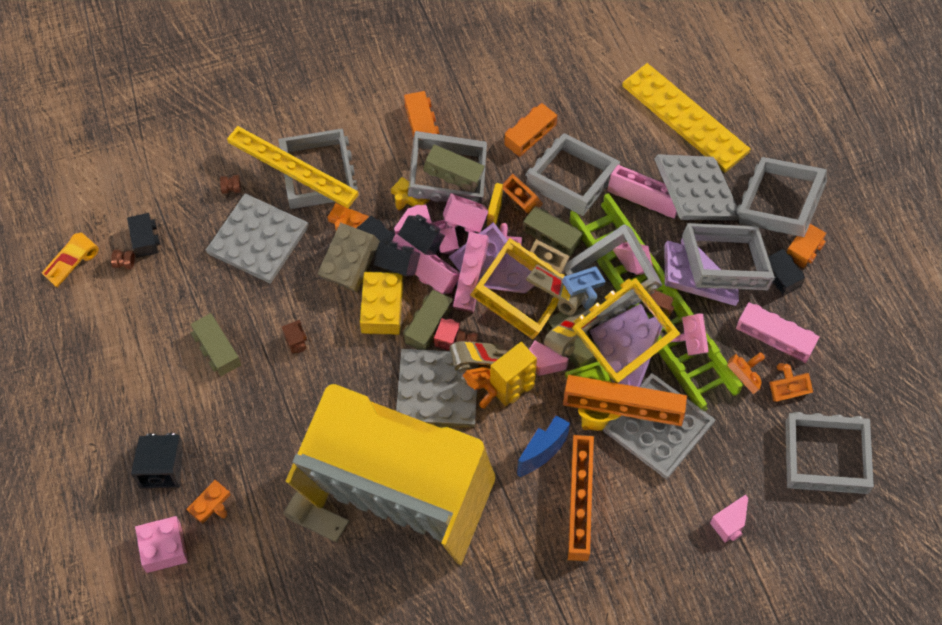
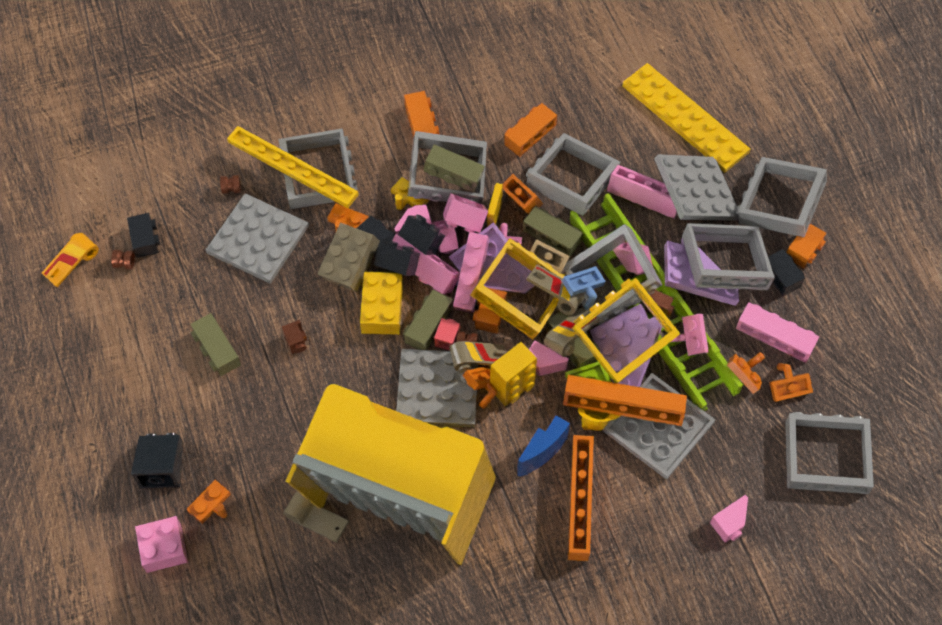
none -> orange brick [473,288,507,334]

